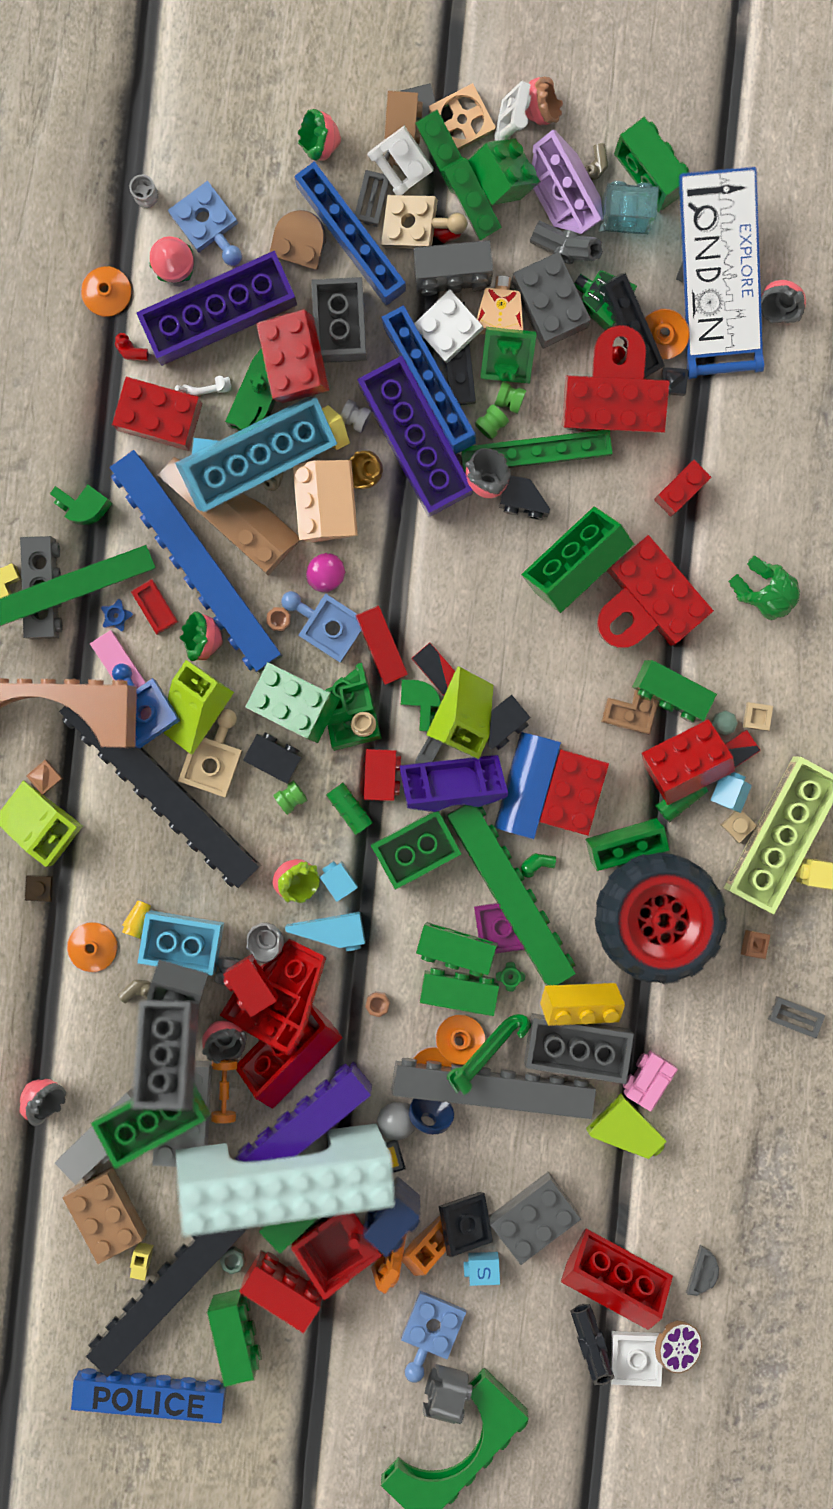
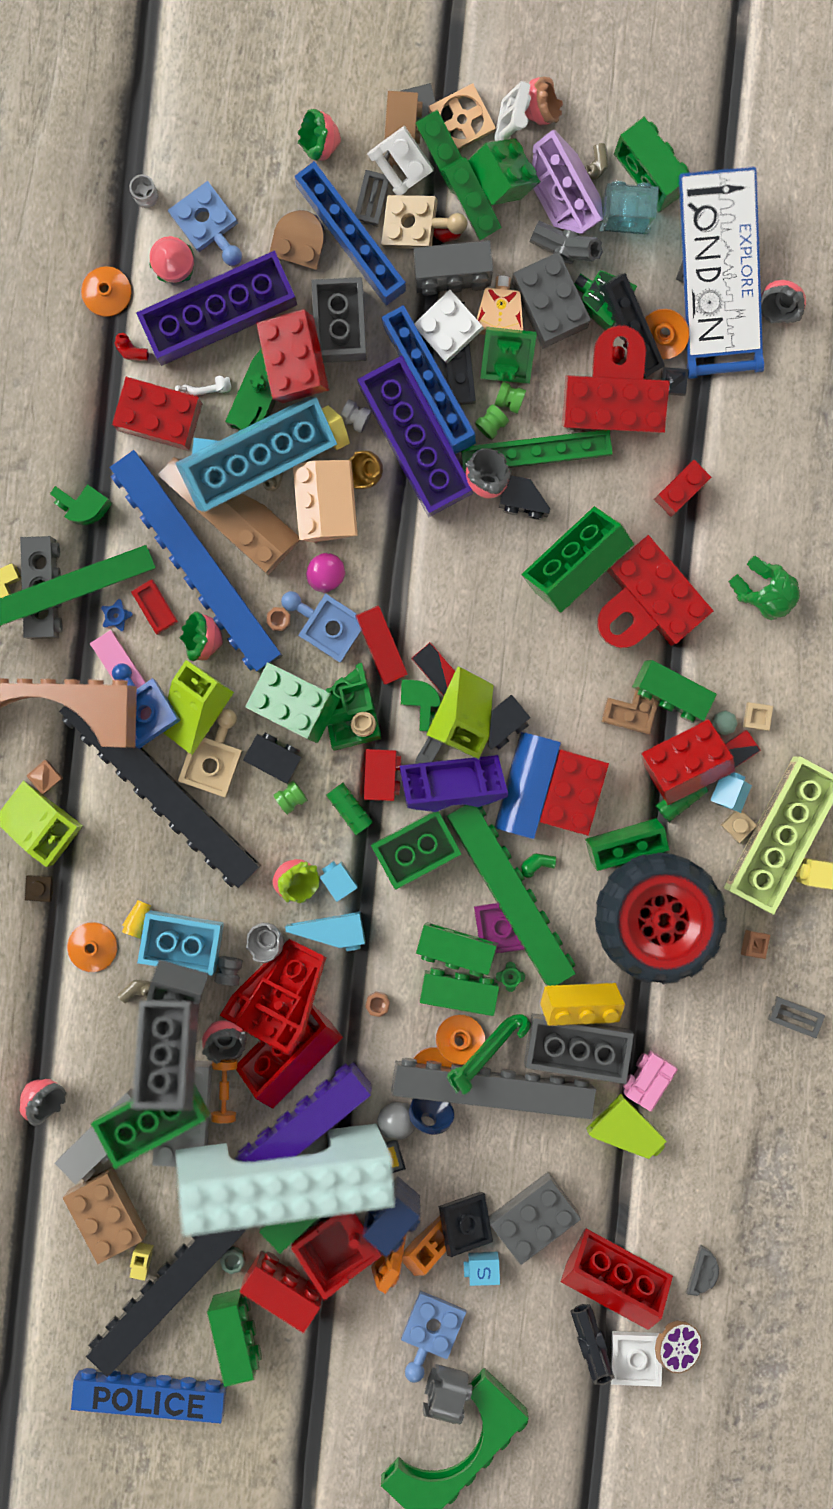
red brick [223,954,279,1017] -> none

